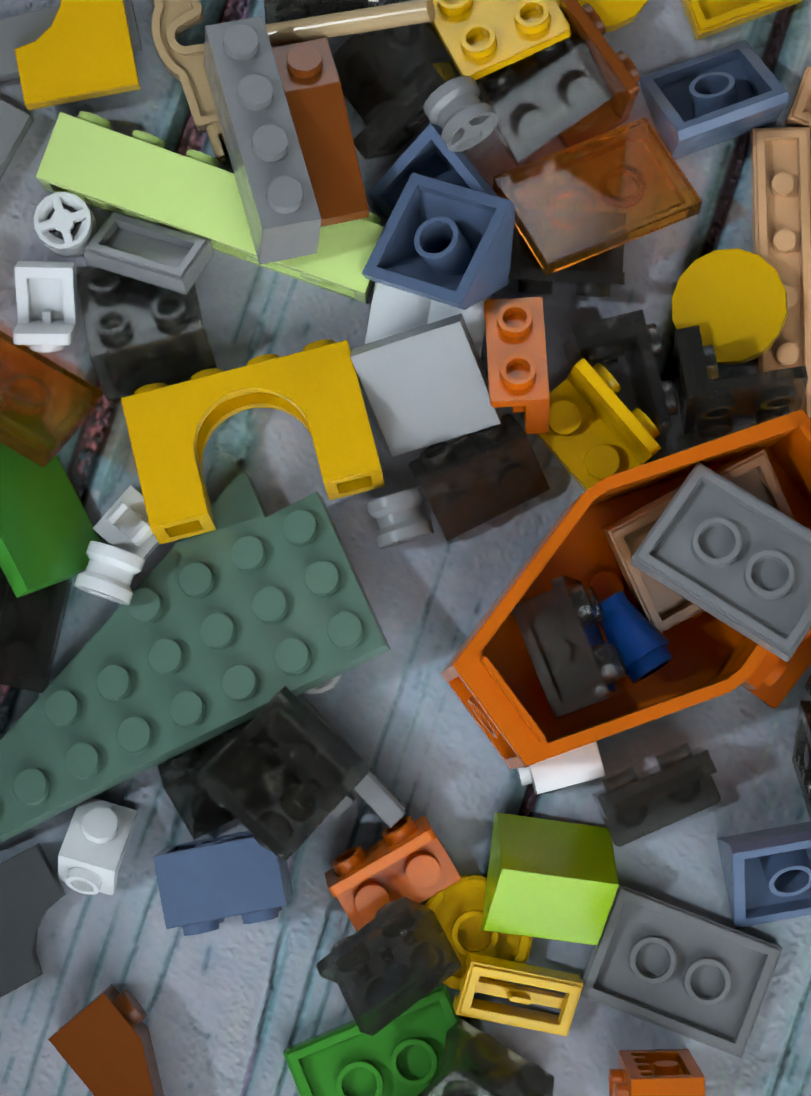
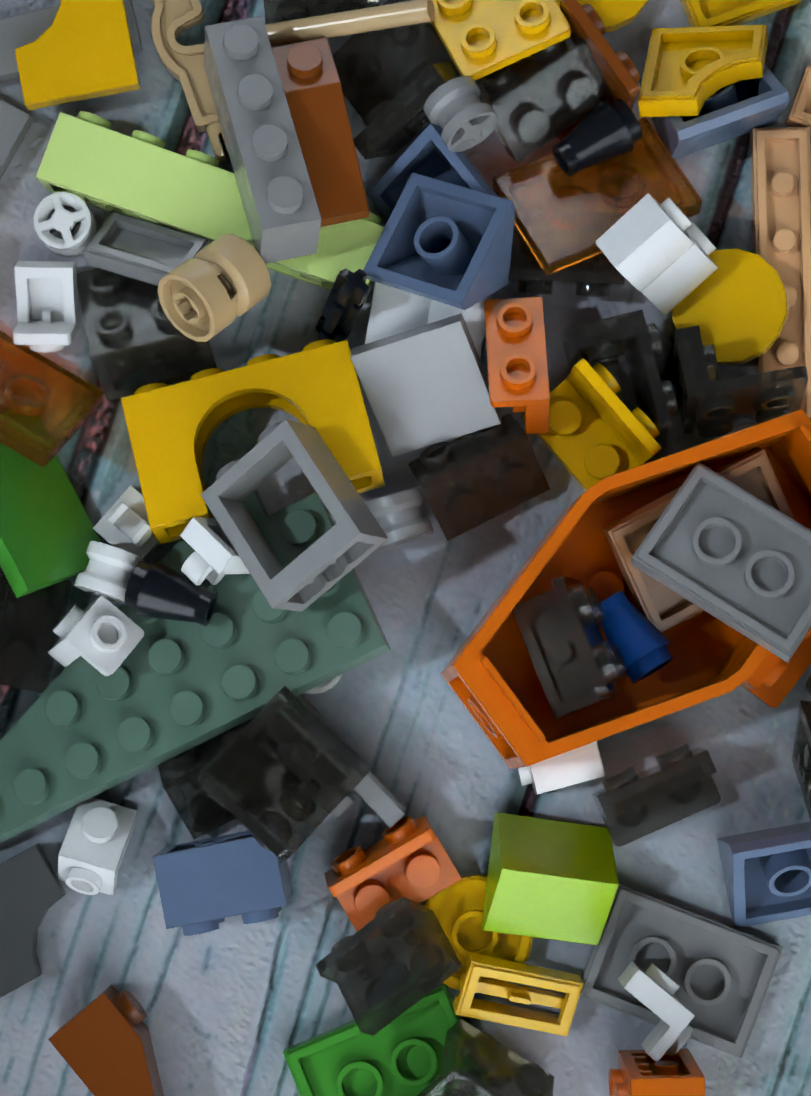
none -> white bracket [47,595,144,676]
none -> black cone [125,560,218,626]
none -> tan wheel [157,234,271,342]
none -> white tile [180,517,250,586]
none -> light grey window [200,419,388,612]
none -> black axle [315,269,370,342]
none -> black cone [552,98,642,177]
none -> white brick [595,193,718,315]
none -> white bracket [618,961,695,1062]
none -> yellow tile [638,25,768,117]

